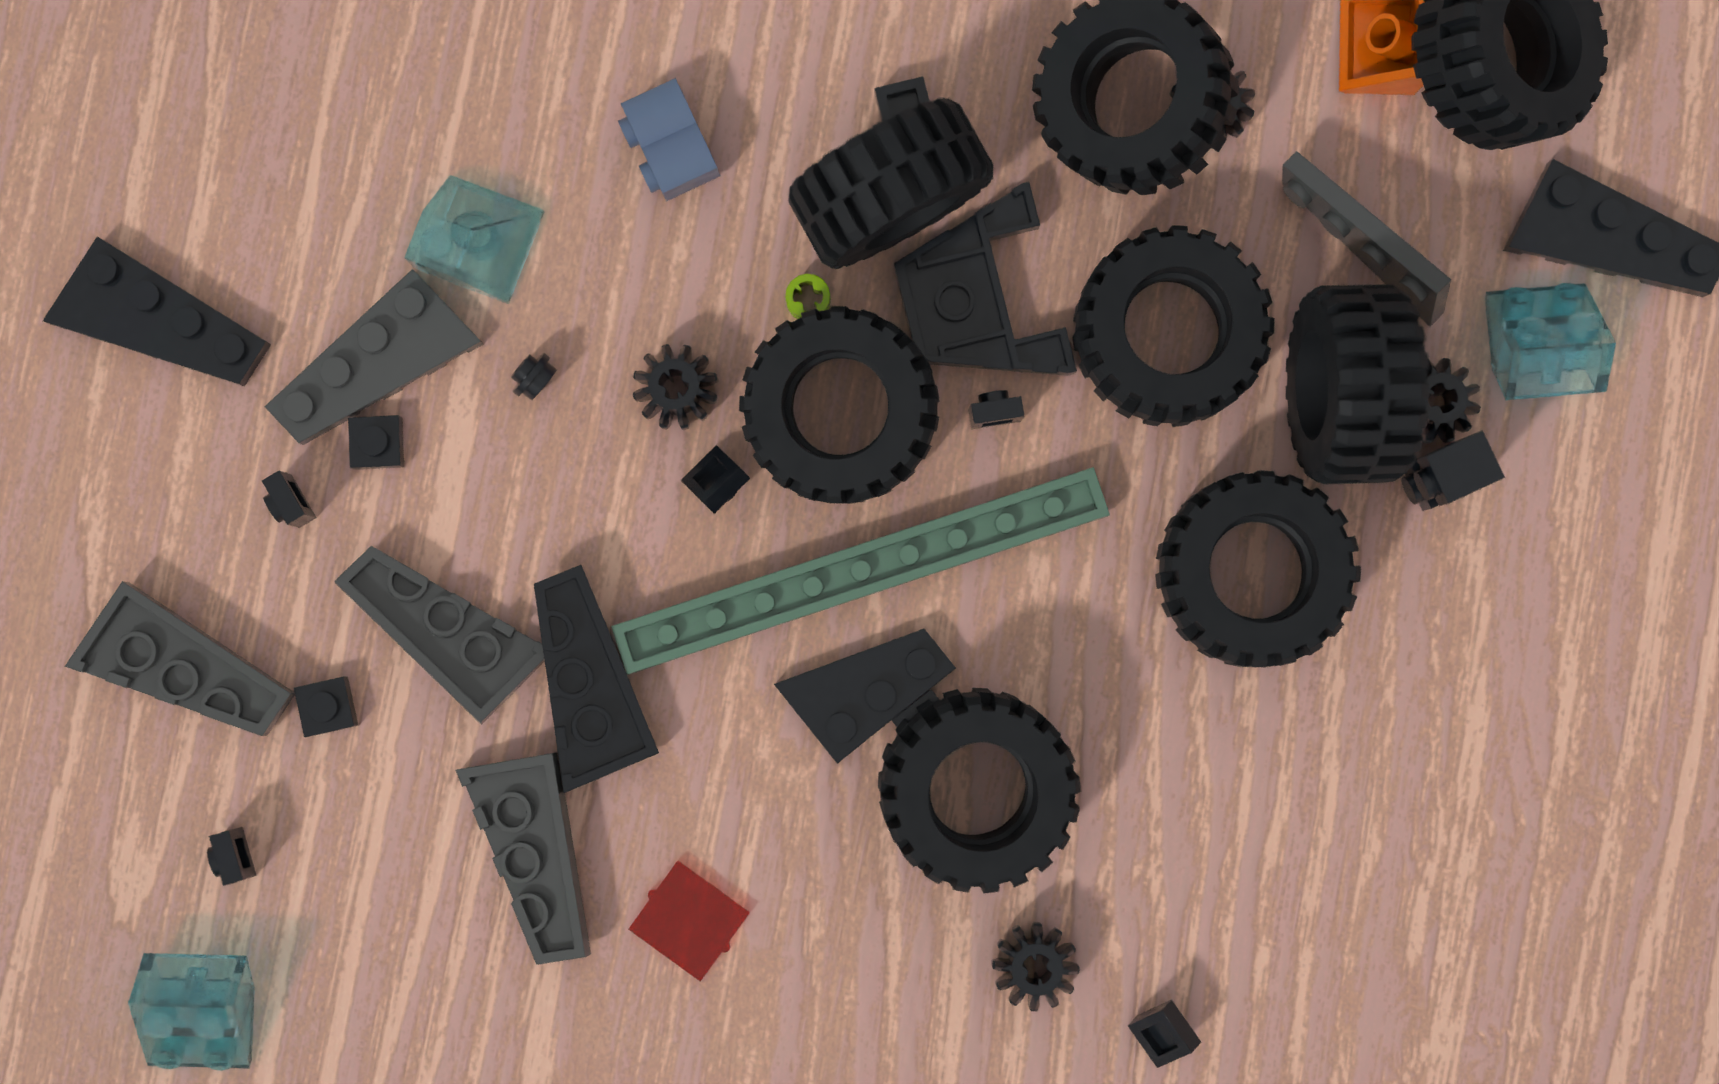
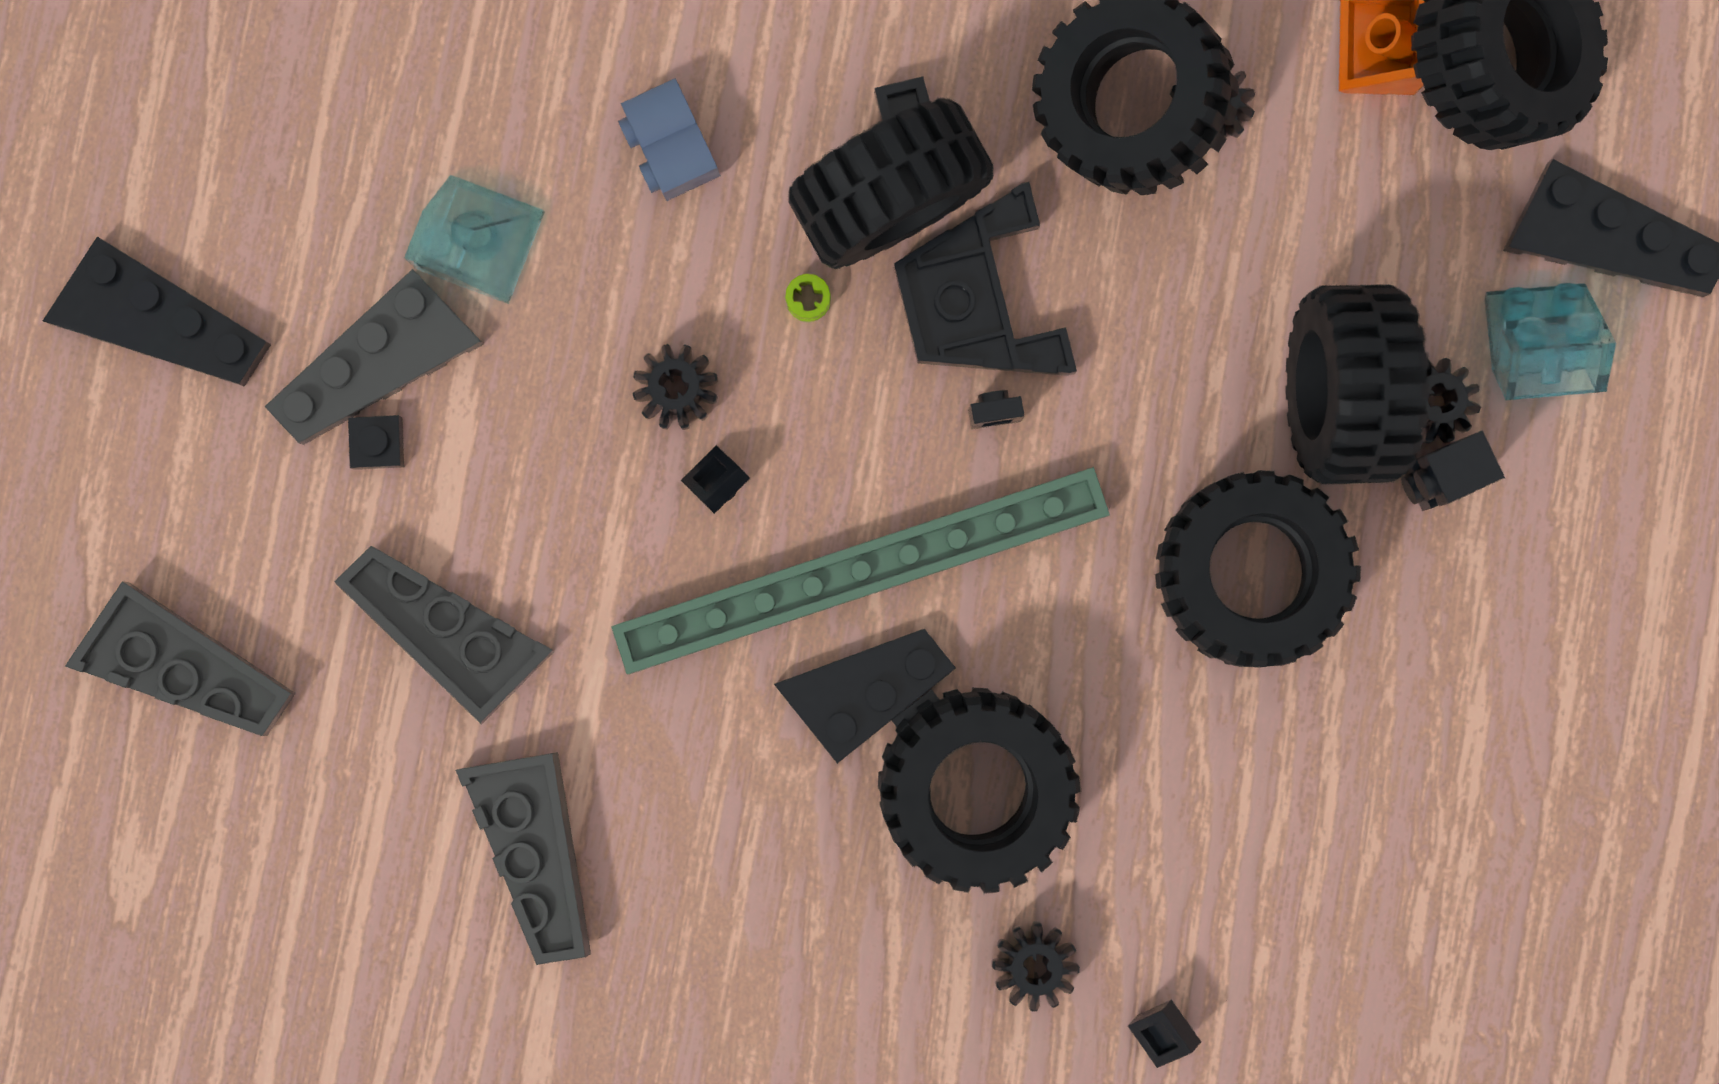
clear light blue slope [128,953,255,1070] -> none
black plate [207,827,256,886] -> none
black plate [262,470,317,528] -> none
black plate [294,676,358,737] -> none
black plate [511,353,557,400] -> none
black wing [534,565,659,793] -> none
clear red piece [628,860,750,981] -> none
black tyre [739,306,940,504] -> none
black tyre [1073,225,1275,427] -> none
dark grey wing [1282,151,1451,327] -> none

